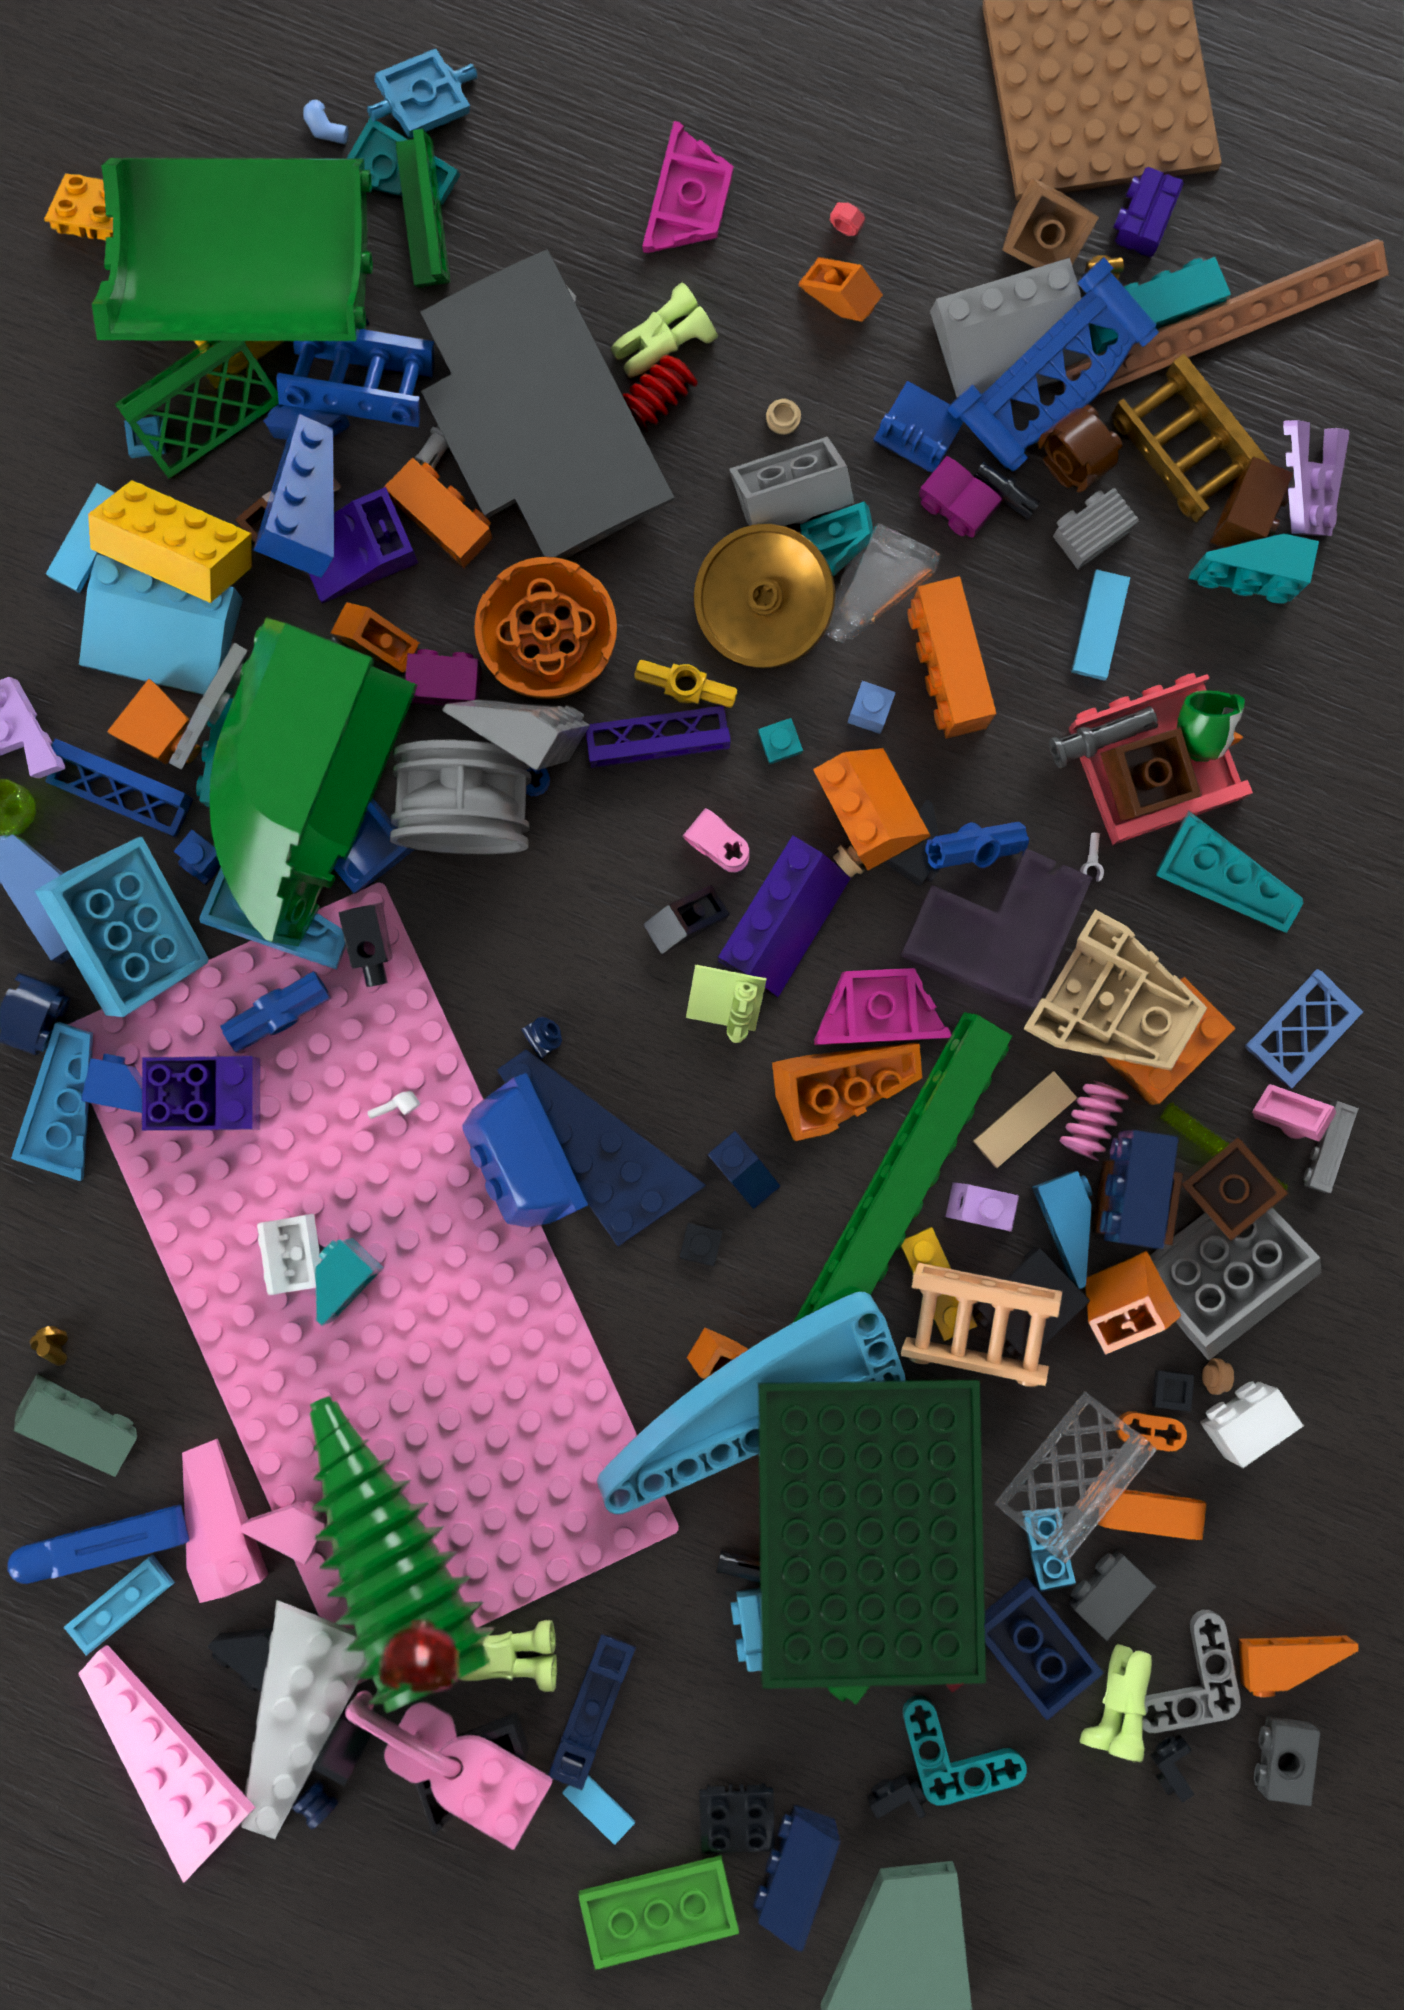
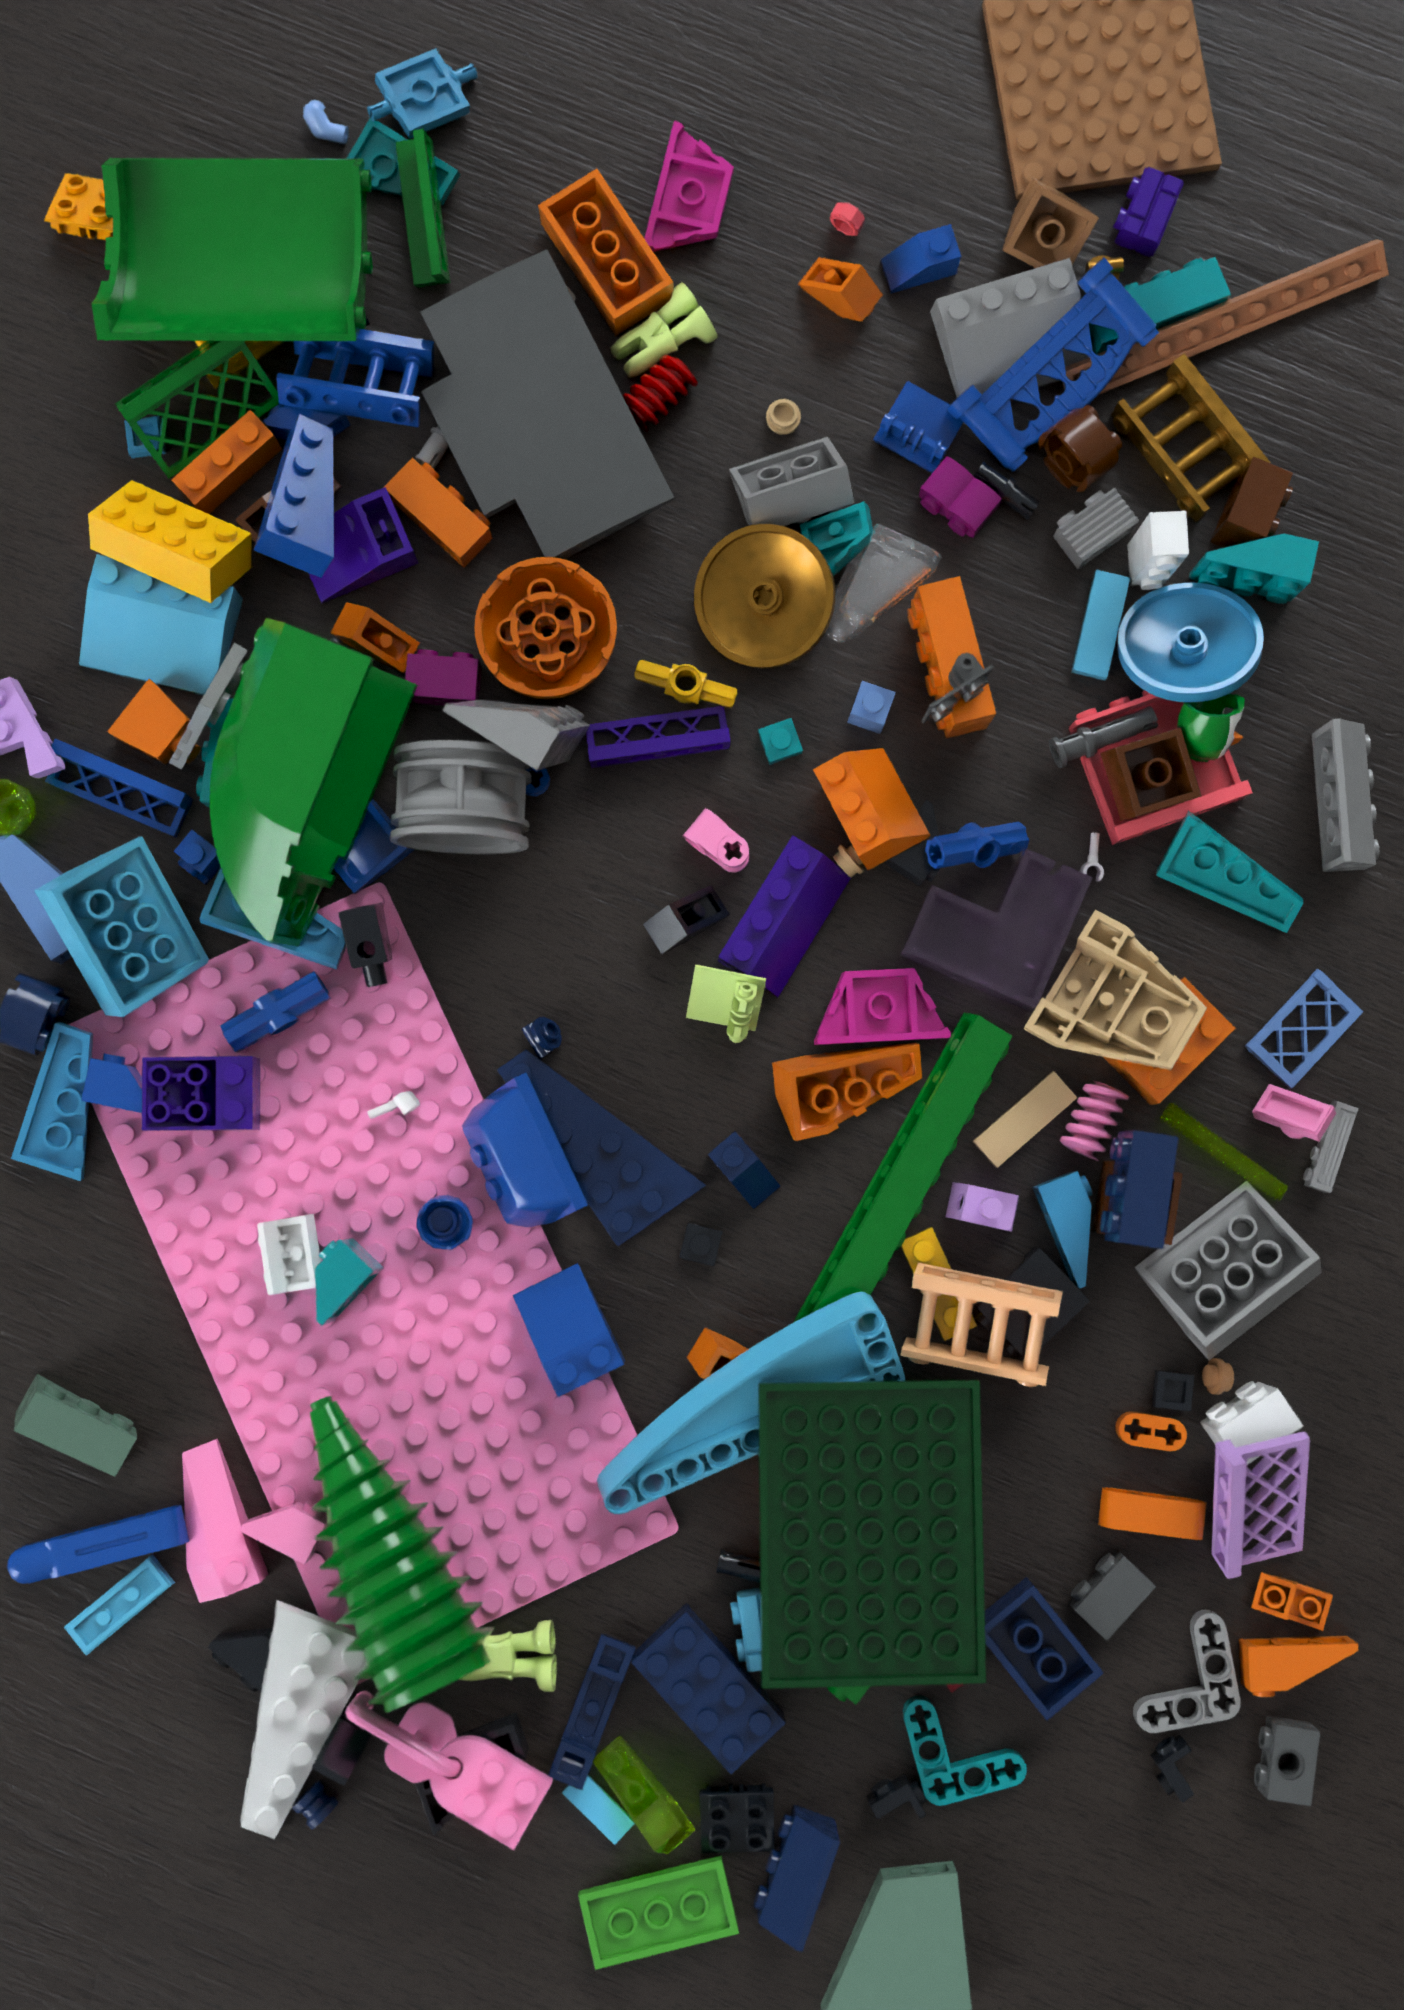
pearl gold plate [30,1326,68,1366] -> none
medium azure tile [46,483,115,593] -> none
wing [78,1645,256,1883] -> none
clear red cylinder [379,1620,460,1693] -> none
clear fence [994,1391,1157,1564] -> none
medium azure slope [1023,1508,1076,1592] -> none
yellowish green piece [1080,1644,1152,1762] -> none
orange slope [1085,1251,1181,1354] -> none
reddish brown brick [1181,1137,1289,1241] -> none
lavender wing [1283,420,1349,536] -> none
none -> orange brick [172,410,282,514]
none -> blue hair [416,1195,473,1250]
none -> blue slope [513,1263,626,1397]
none -> orange brick [538,168,674,336]
none -> clear neon green slope [593,1736,696,1854]
none -> dark blue brick [631,1603,786,1774]
none -> blue slope [880,224,961,293]
none -> dark grey hinge [922,653,993,724]
none -> dark azure dish [1118,582,1264,702]
none -> white brick [1127,511,1189,590]
none -> lavender fence [1211,1431,1310,1579]
none -> orange slope [1251,1572,1333,1631]
none -> light grey slope [1312,719,1379,872]

